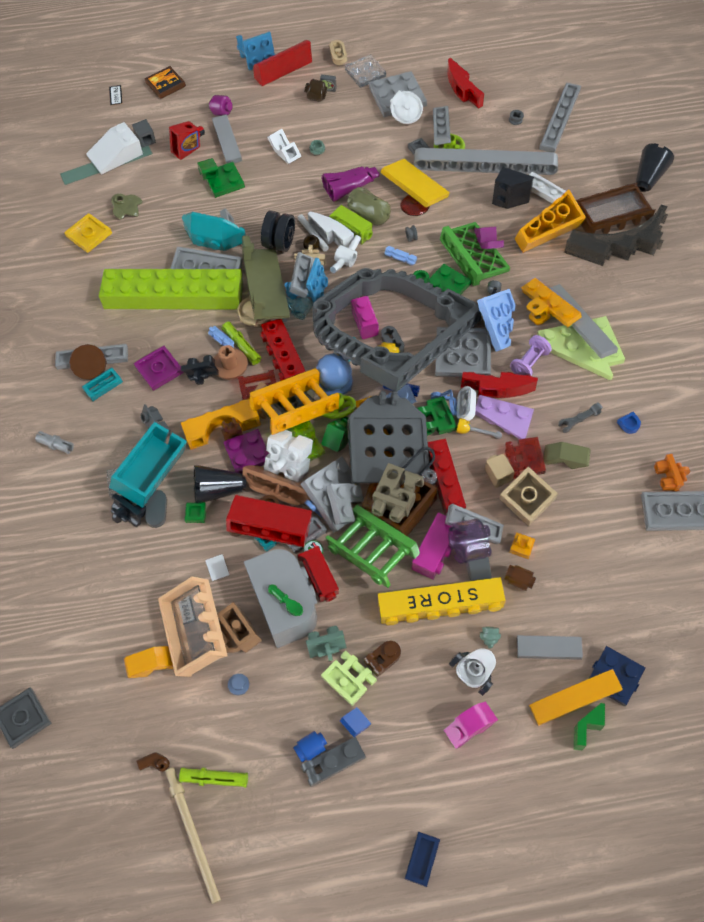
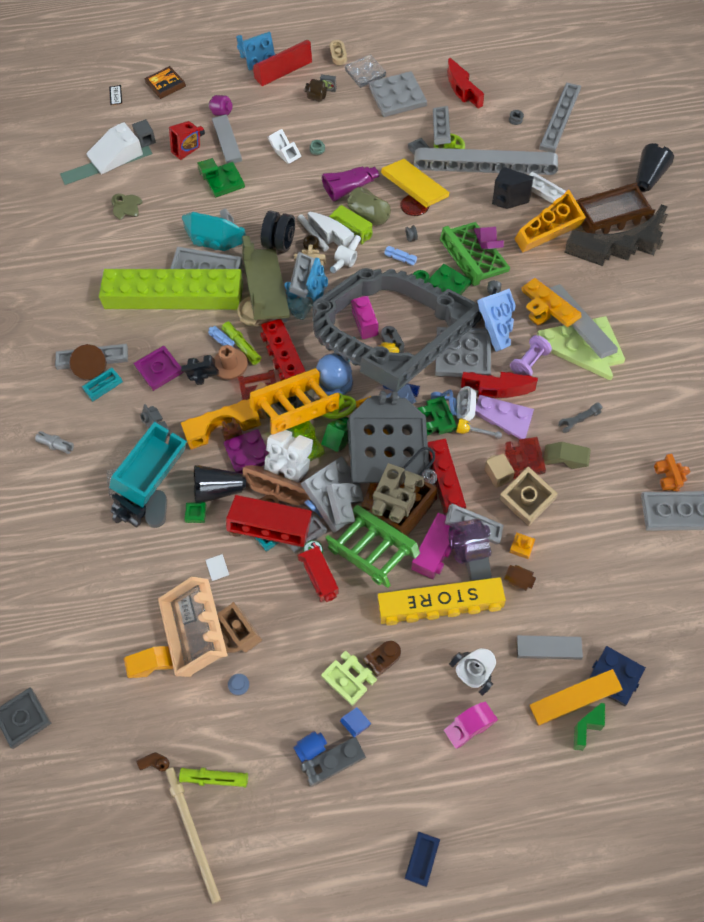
yellow plate [64,213,112,253] -> none
light grey brick [244,549,317,648] -> none
green piece [268,584,303,616] -> none
sand green hips [306,625,347,661] -> none
white piece [390,90,423,124] -> none
sand green plate [480,627,501,649] -> none
blue tile [617,411,641,434] -> none

